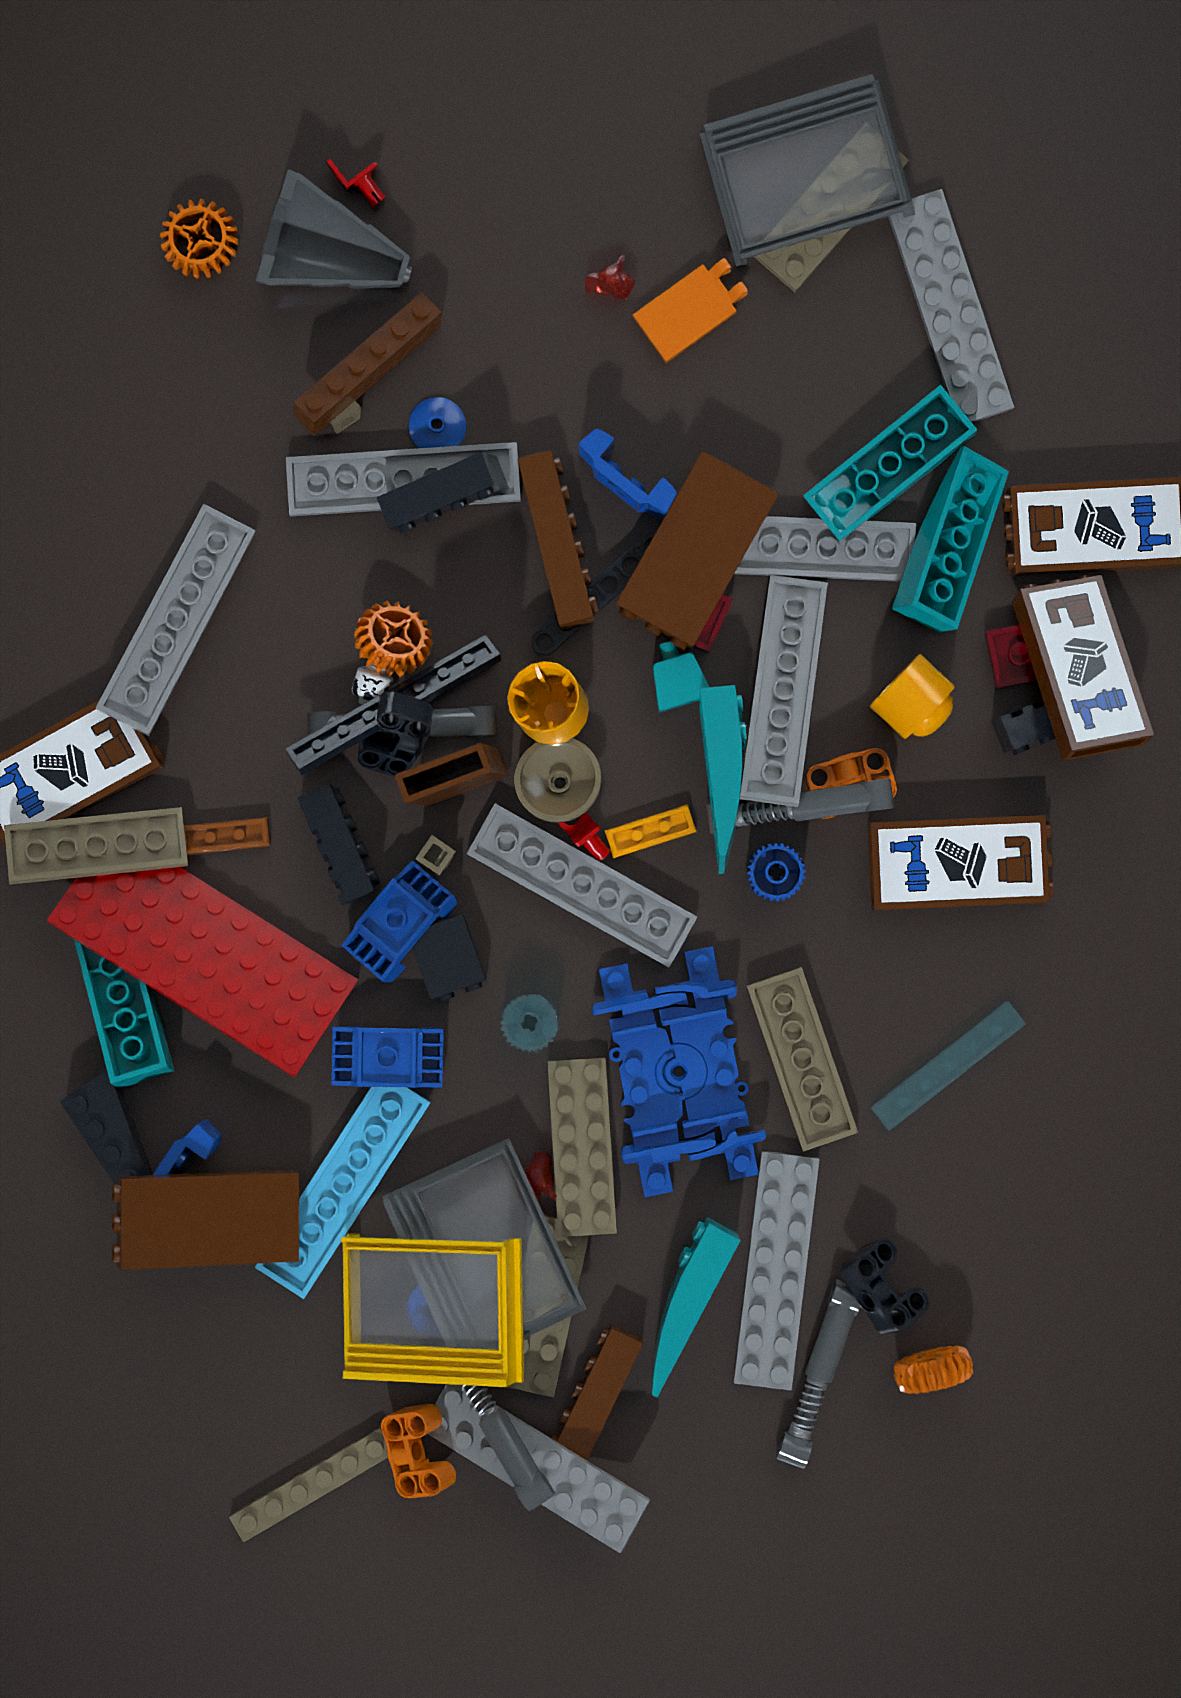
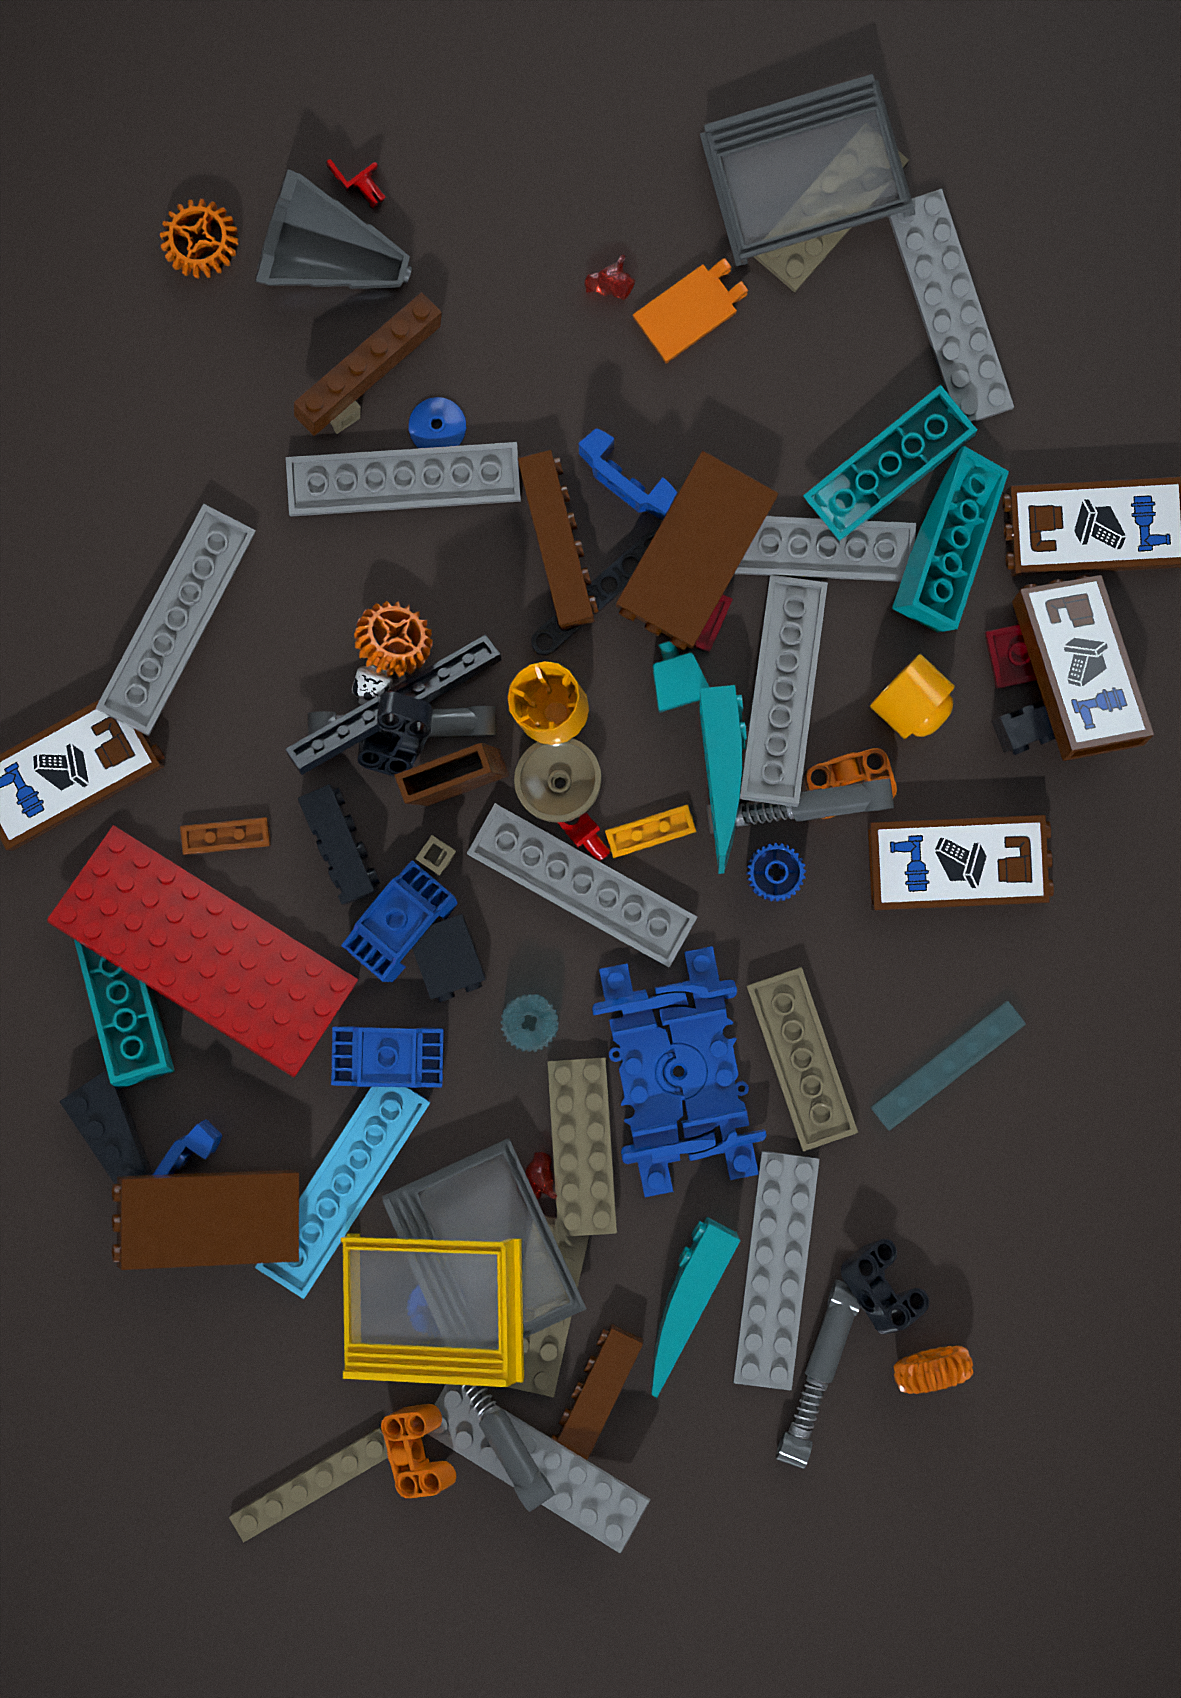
dark tan plate [4,807,188,885] -> none
black wedge [377,452,509,534] -> none

